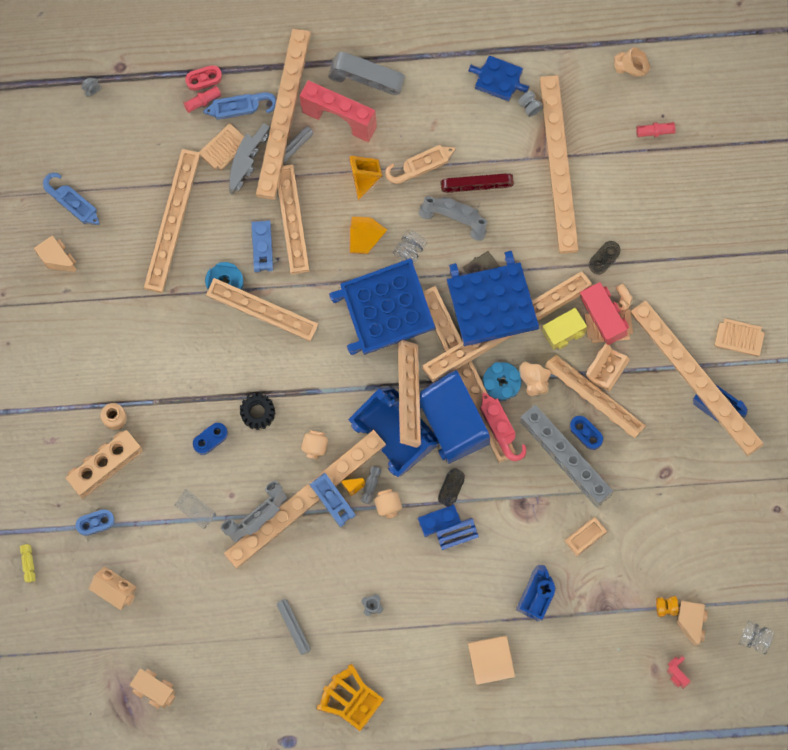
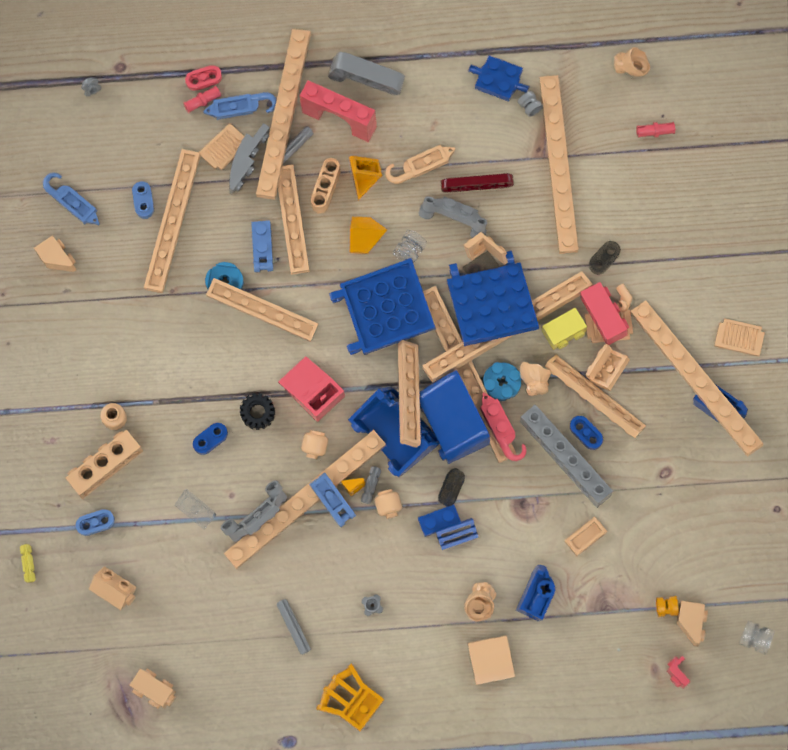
none -> medium blue plate [132,181,154,219]
none -> coral slope [278,356,345,422]
none -> light nougat beam [311,158,341,214]
none -> light nougat bracket [464,232,508,265]
none -> light nougat hair [464,582,496,622]

